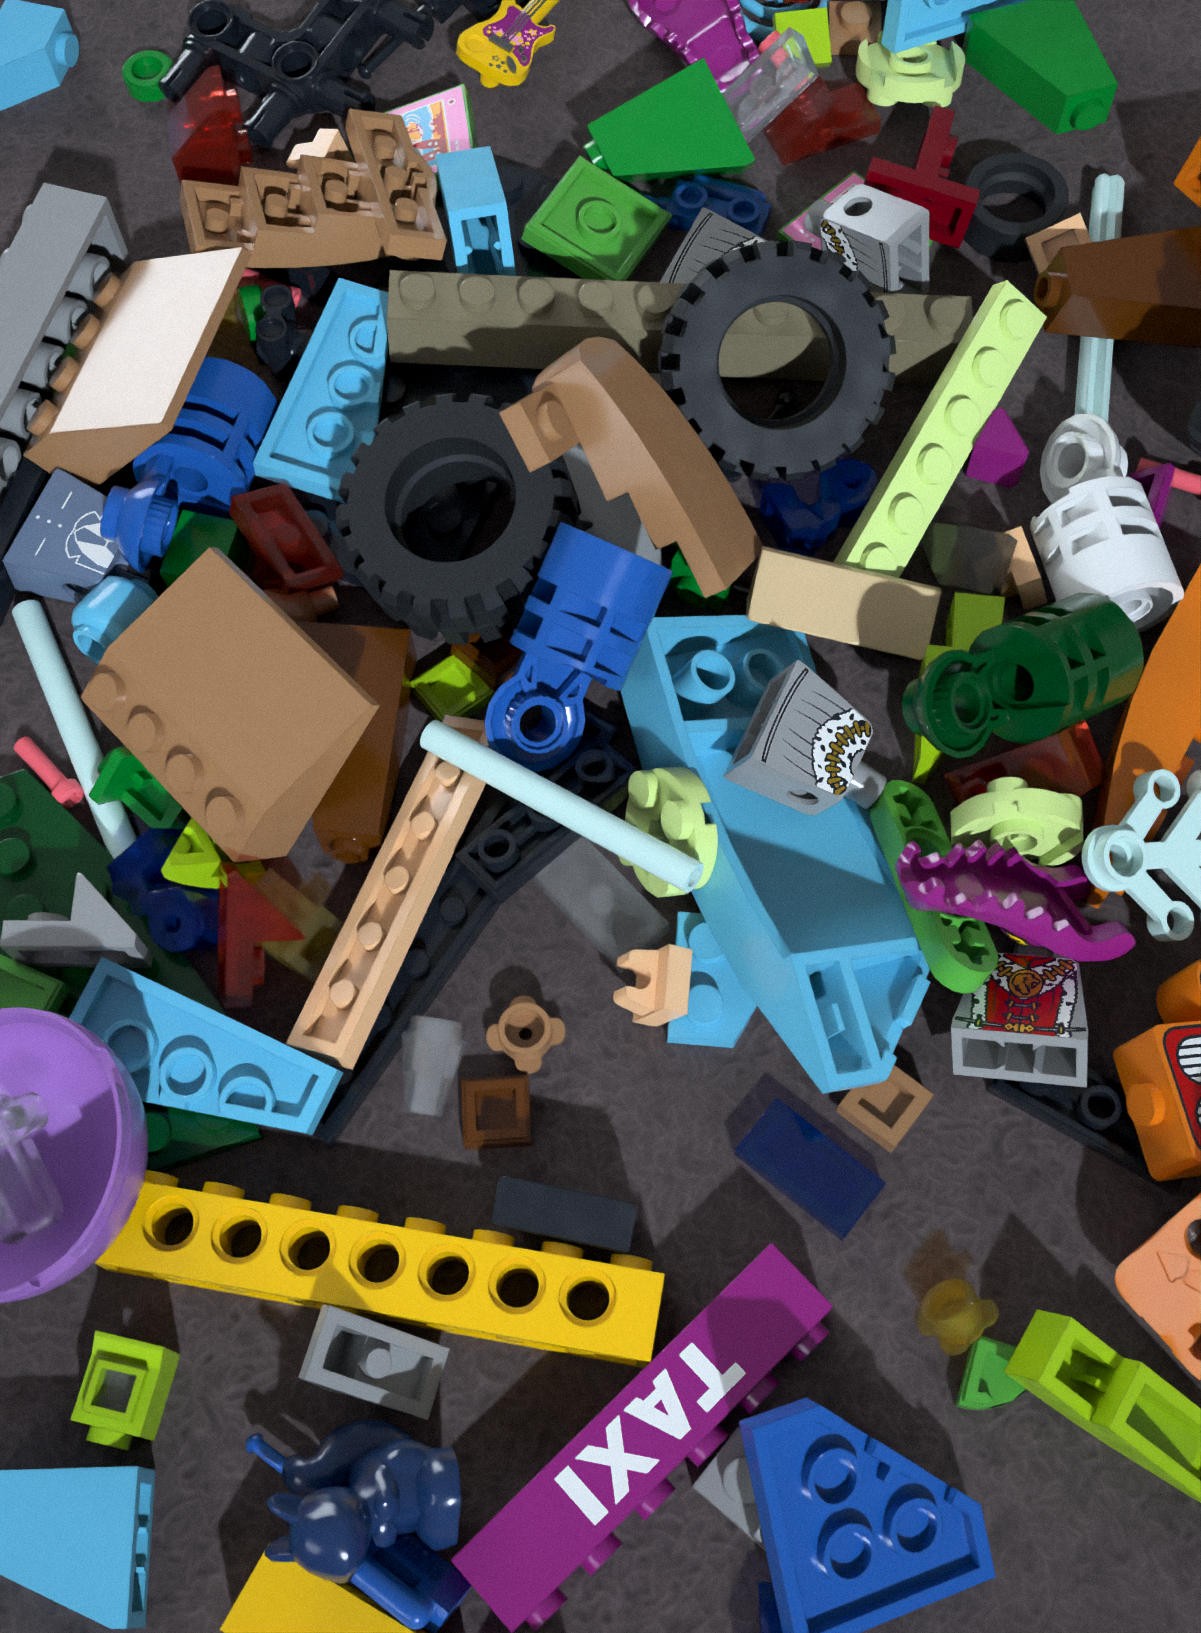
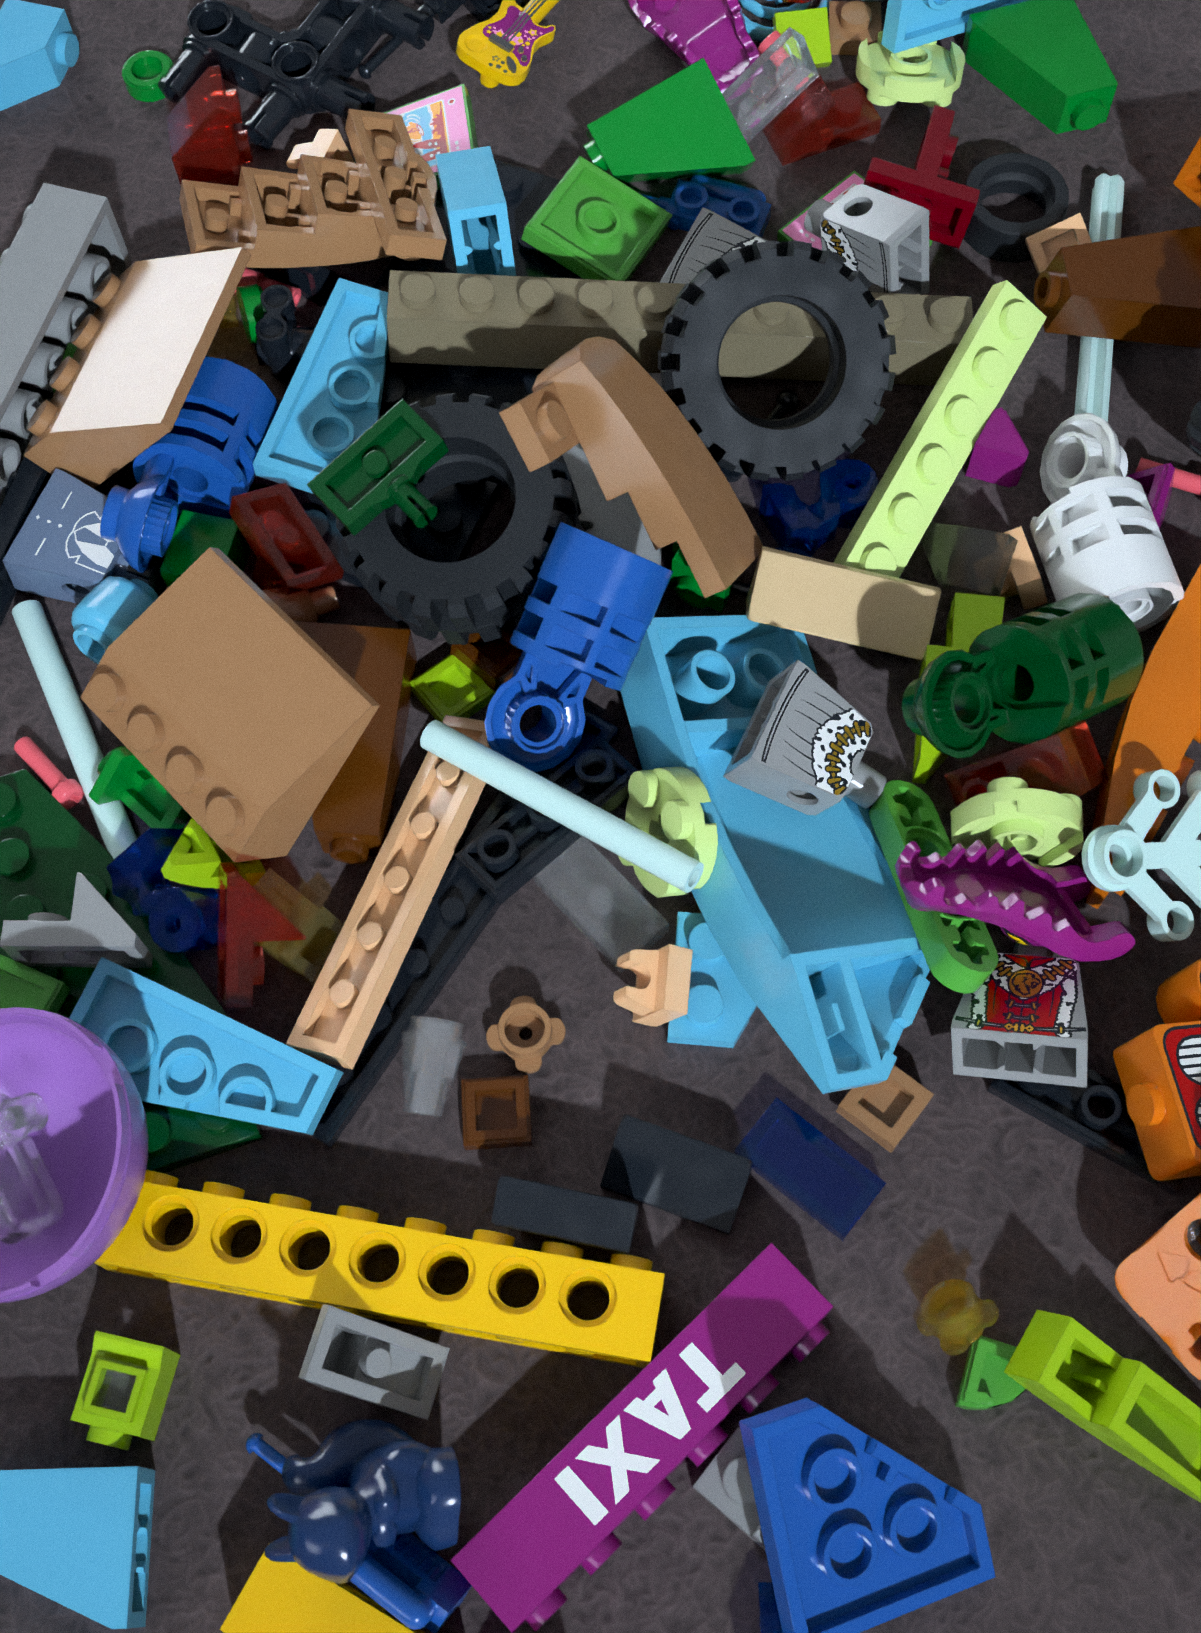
none -> dark green plate [307,399,449,536]
none -> black slope [600,1114,753,1235]

